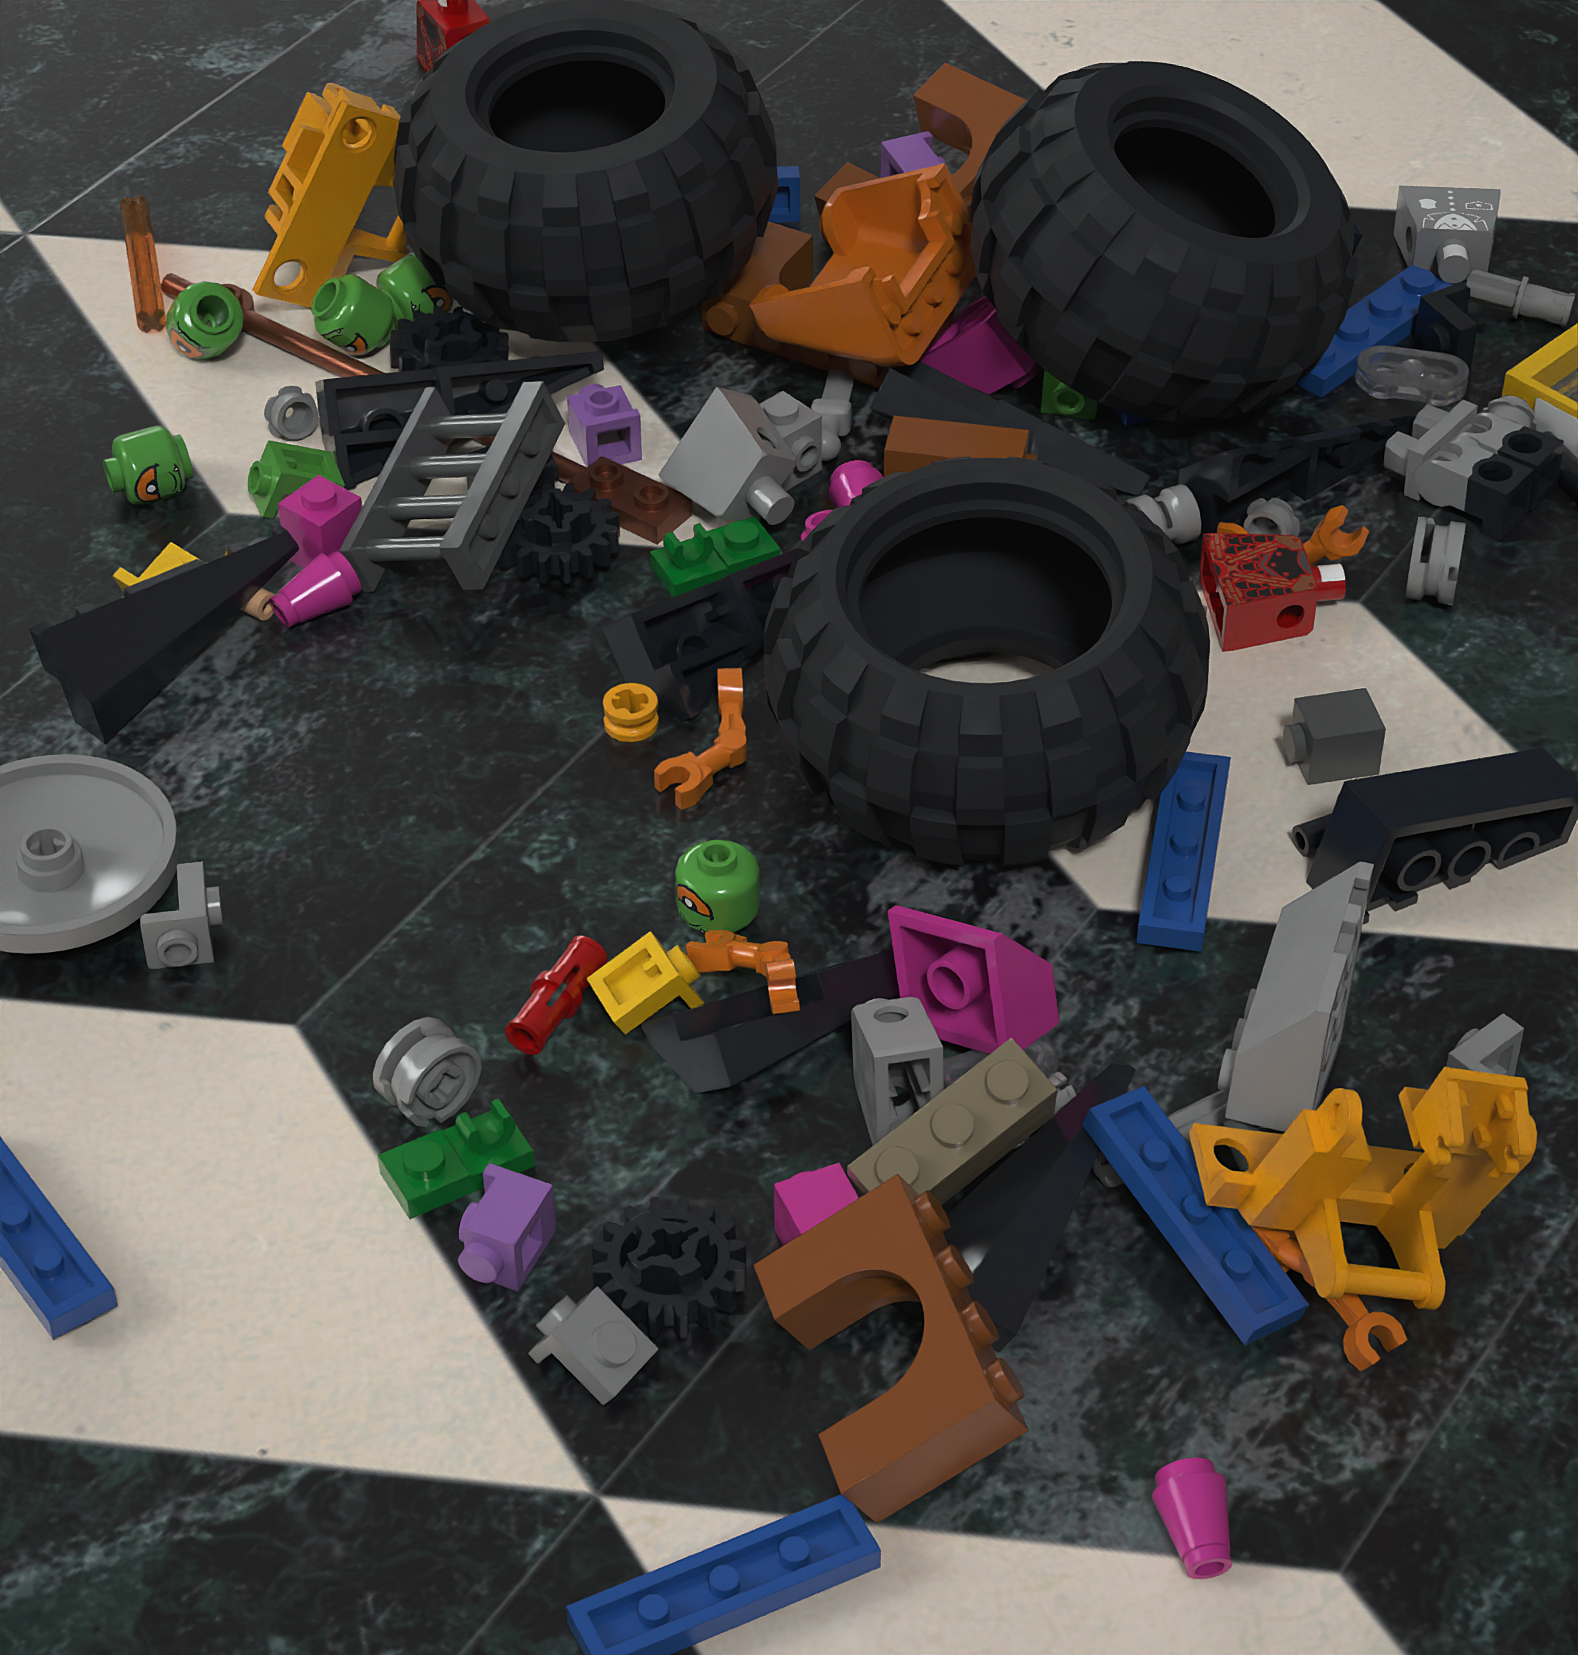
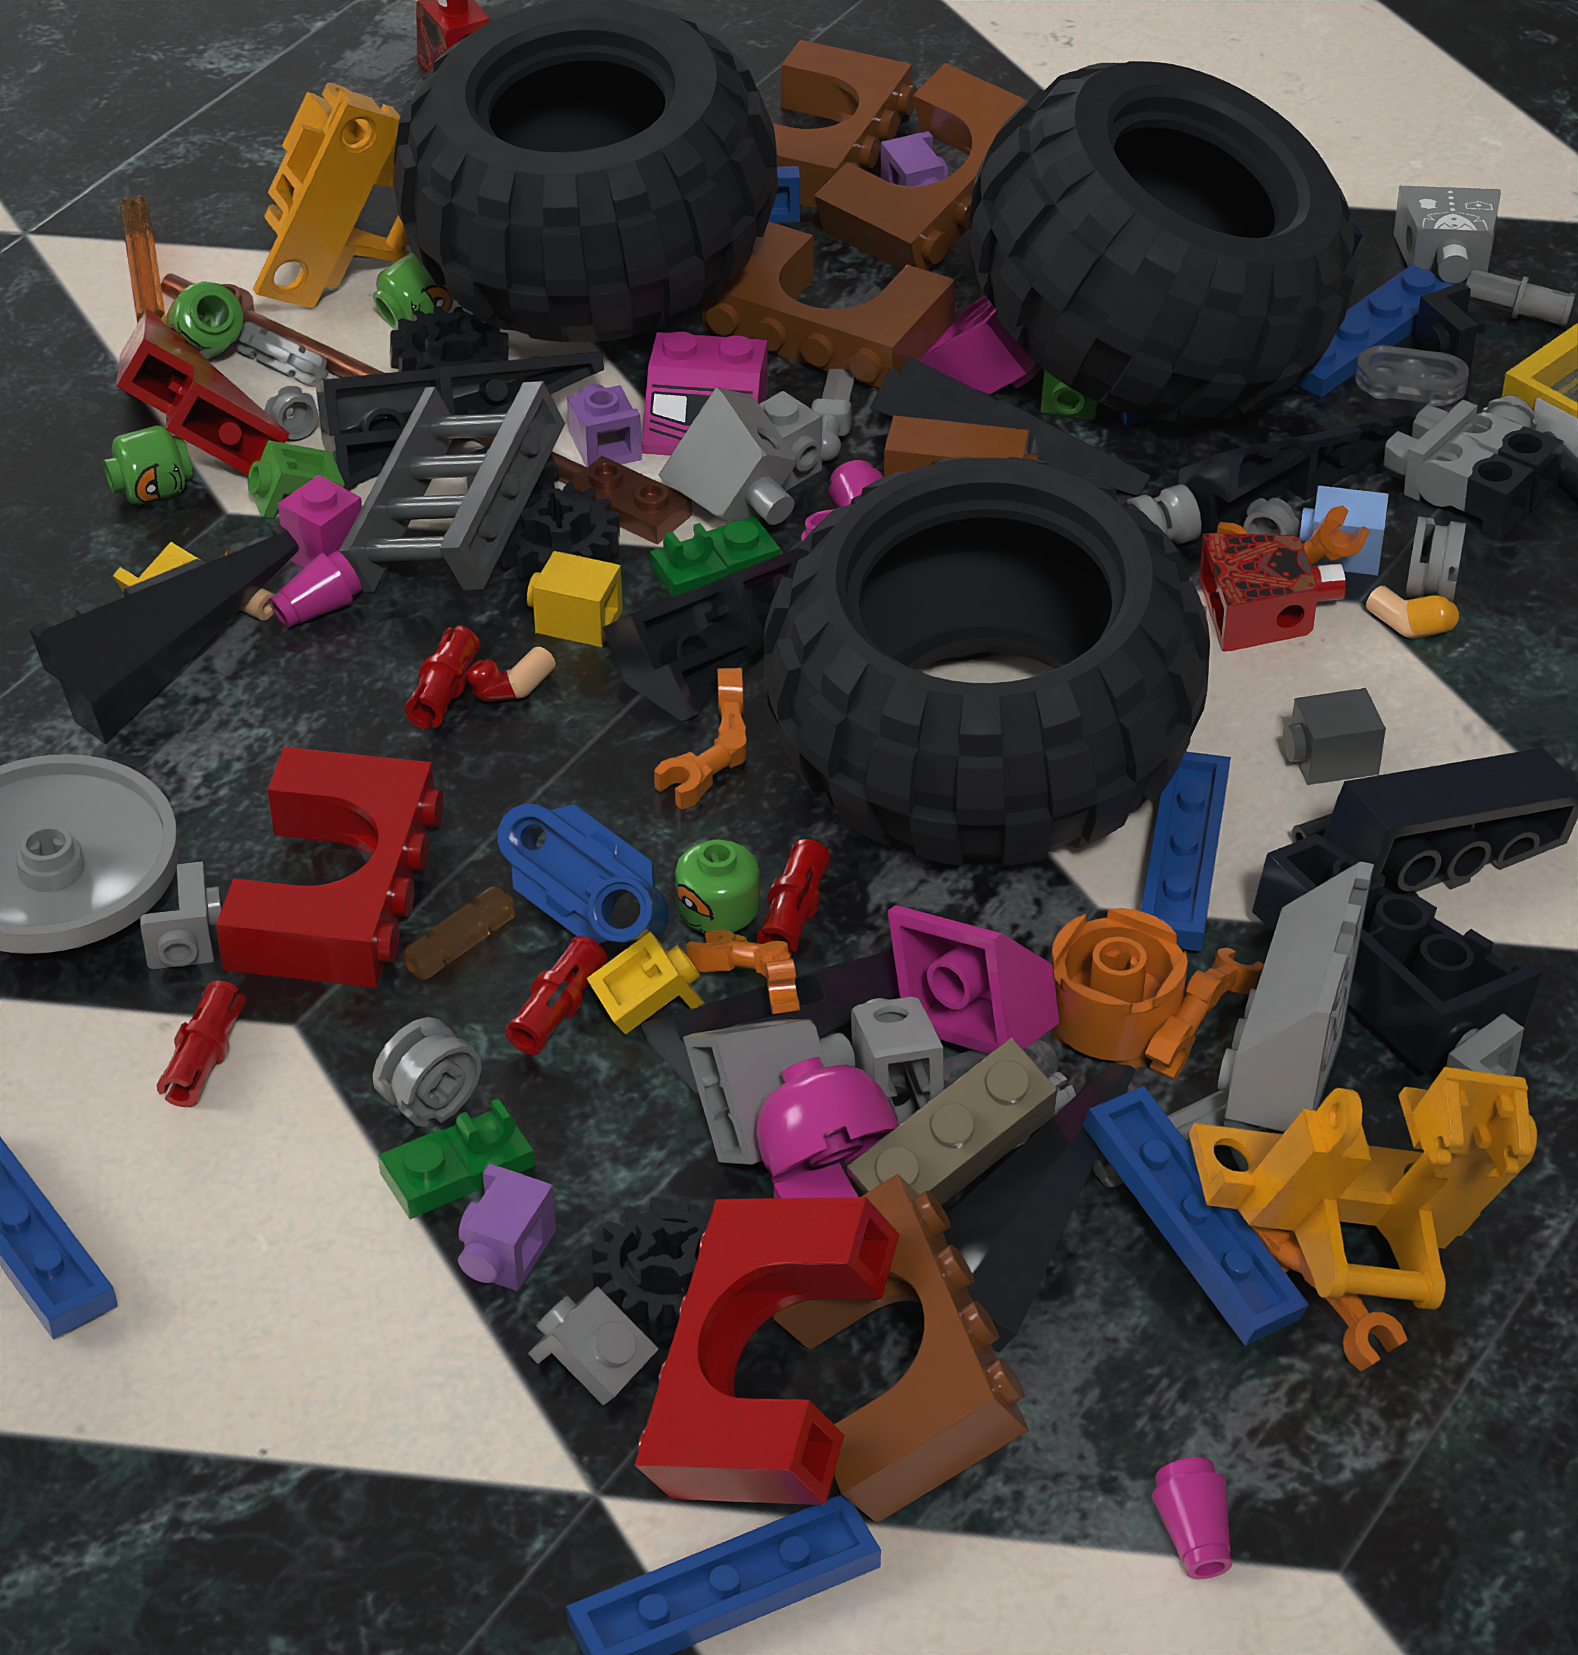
bright green head [311,274,394,356] -> none
light orange bush [603,683,659,742] -> none
orange windscreen [749,163,976,368] -> none
none -> red slope [116,308,289,475]
none -> red pin [156,980,246,1107]
none -> red arch [216,747,444,988]
none -> light grey axle [234,322,328,386]
none -> clear orange axle [403,886,515,980]
none -> red pin [405,626,480,729]
none -> arm [466,647,556,703]
none -> blue piece [497,804,669,946]
none -> yellow brick [527,551,623,647]
none -> red arch [635,1197,900,1505]
none -> dark pink slope [642,332,768,456]
none -> light grey torso [683,1019,855,1165]
none -> red pin [756,839,831,956]
none -> dark pink cylinder [756,1057,899,1184]
none -> dark orange arch [773,40,917,208]
none -> orange brick [1051,908,1188,1068]
none -> orange piece [1145,948,1264,1081]
none -> black wedge [1252,834,1542,1074]
none -> light blue brick [1299,486,1388,576]
none -> arm [1366,586,1459,639]

